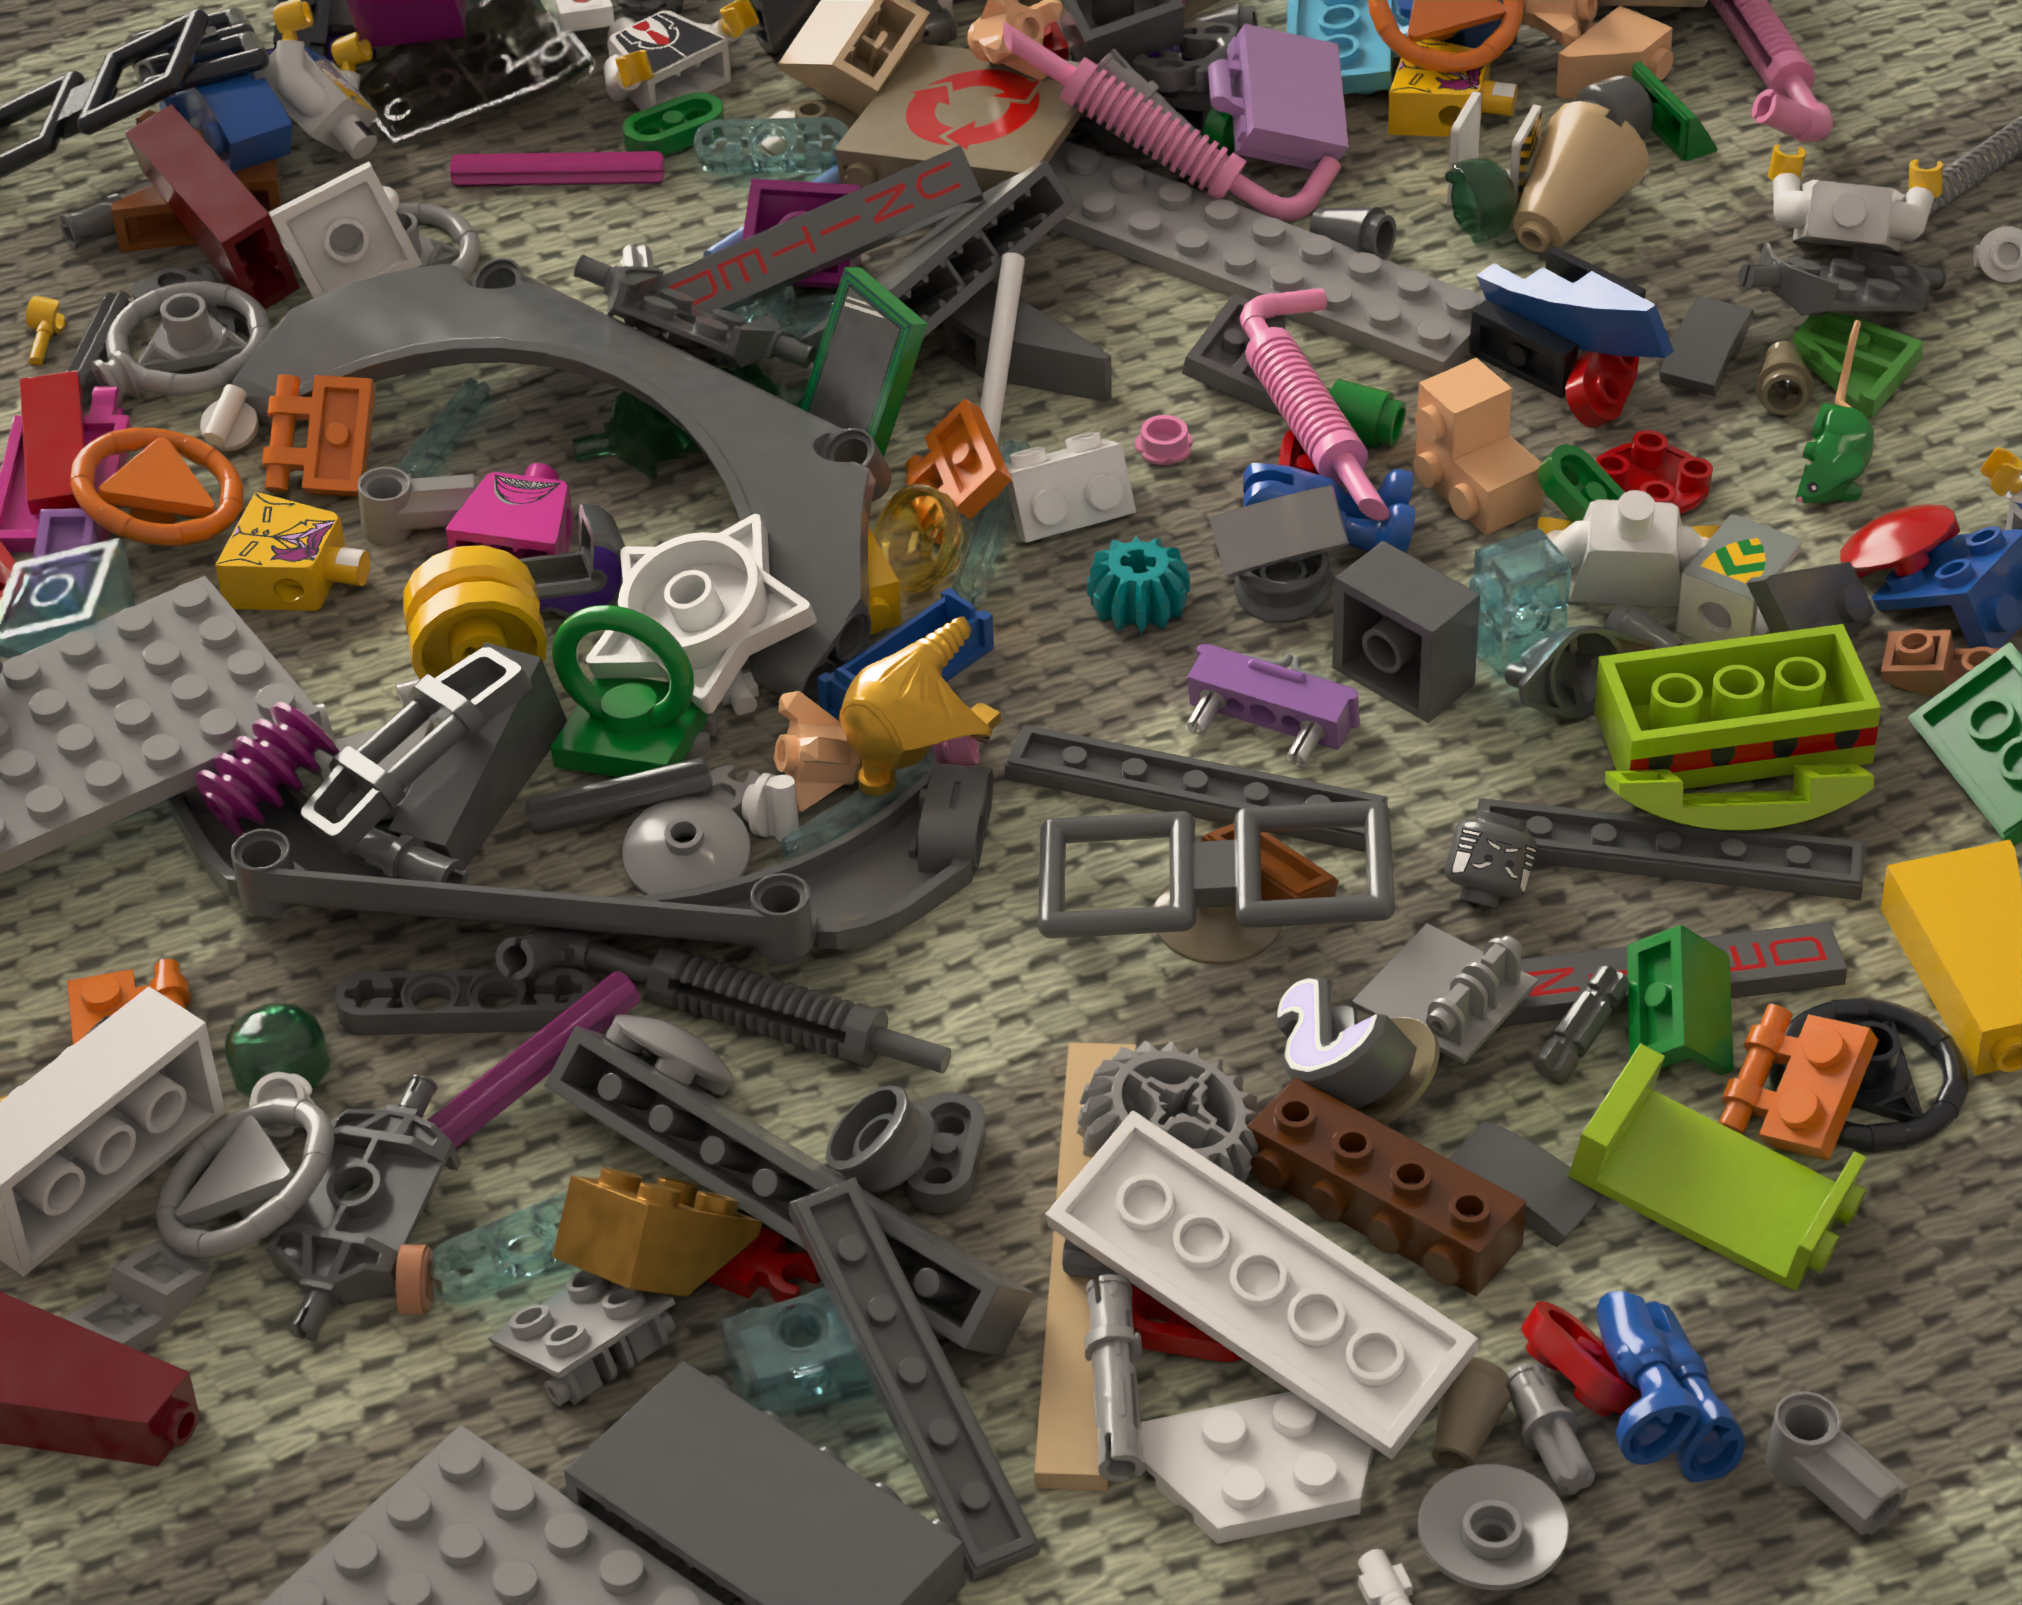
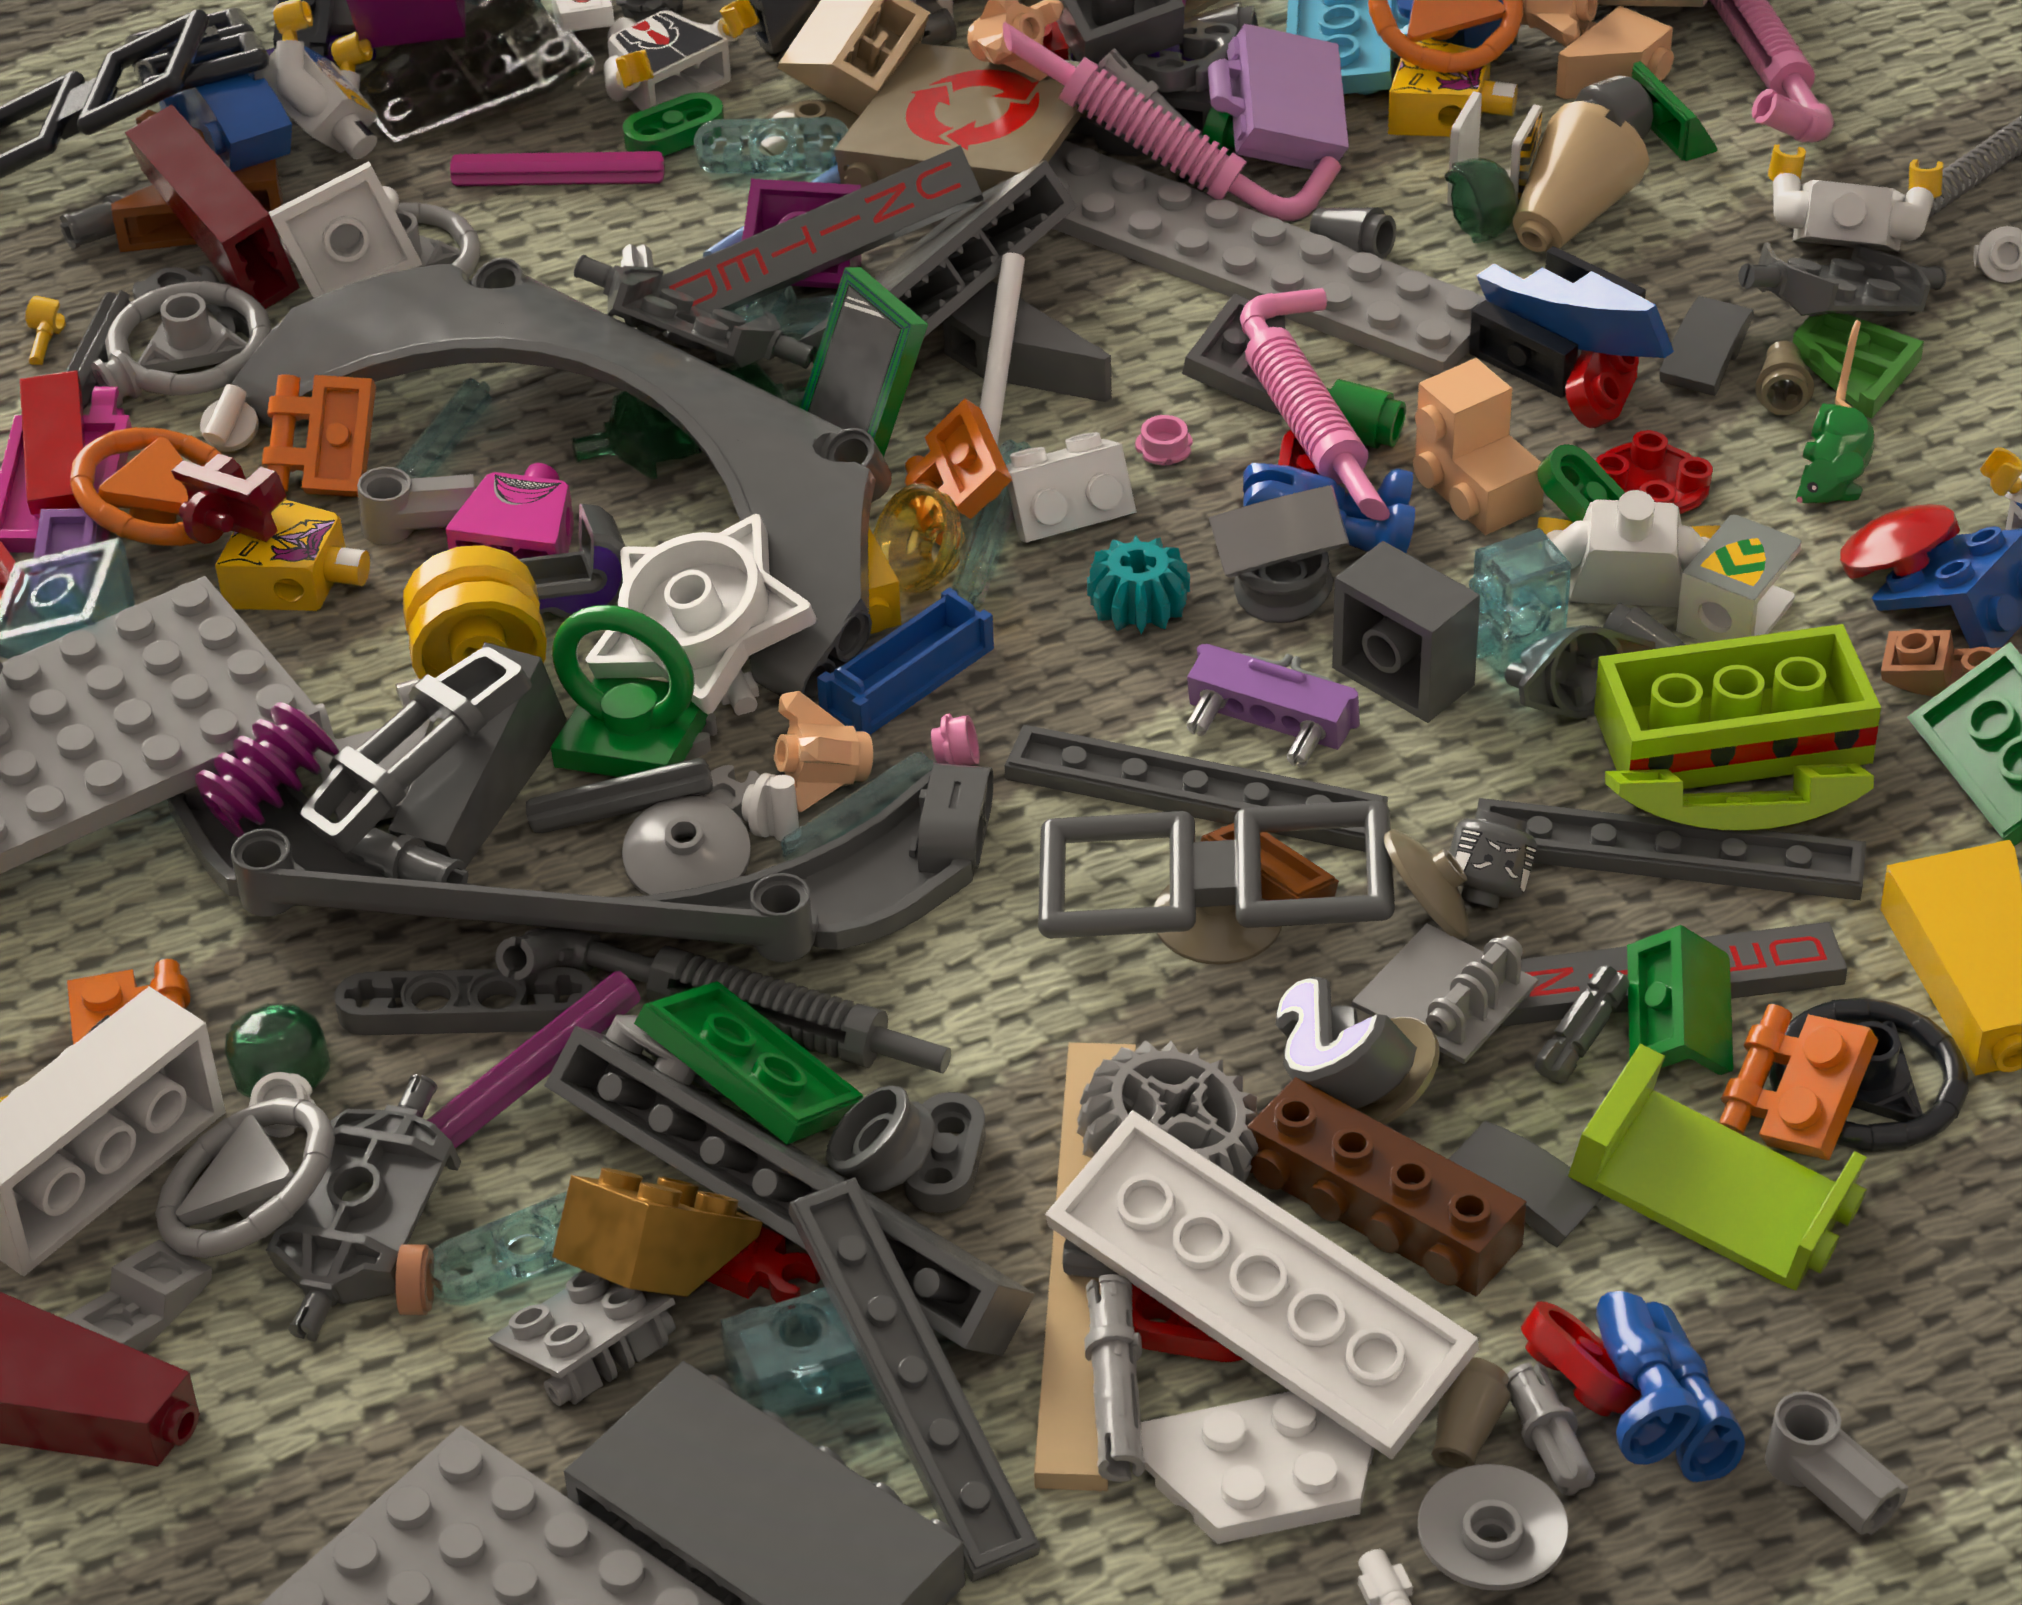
pearl gold piece [839,617,1002,796] -> none
dark grey wing [1746,562,1875,640] -> none
none -> dark red hips [171,453,287,544]
none -> green tile [634,981,863,1145]
none -> dark tan dish [1383,829,1470,941]

